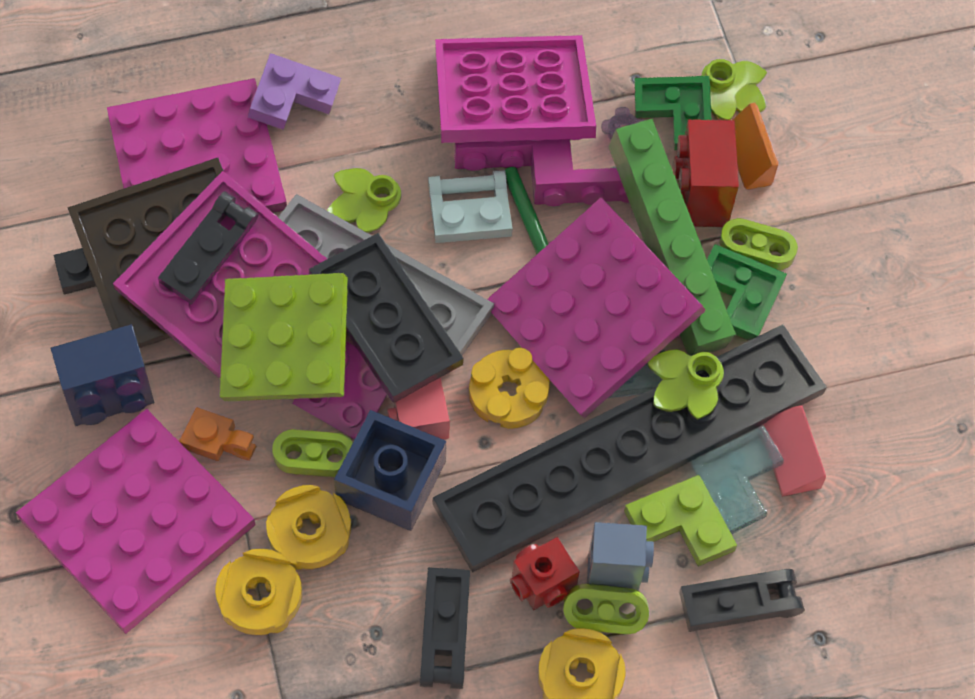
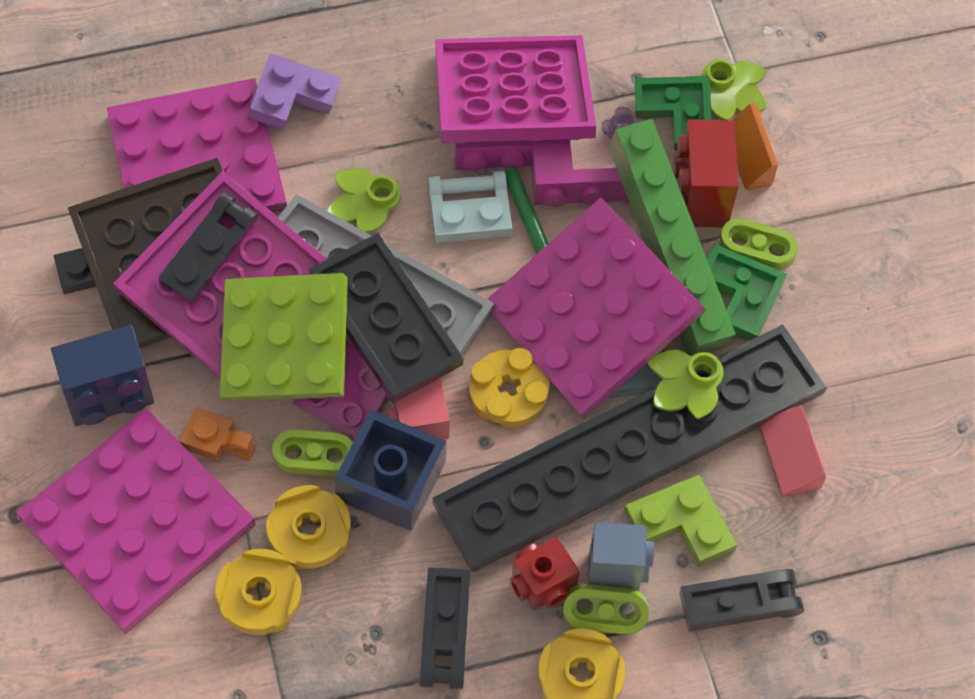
clear light blue tile [691,425,784,534] -> none

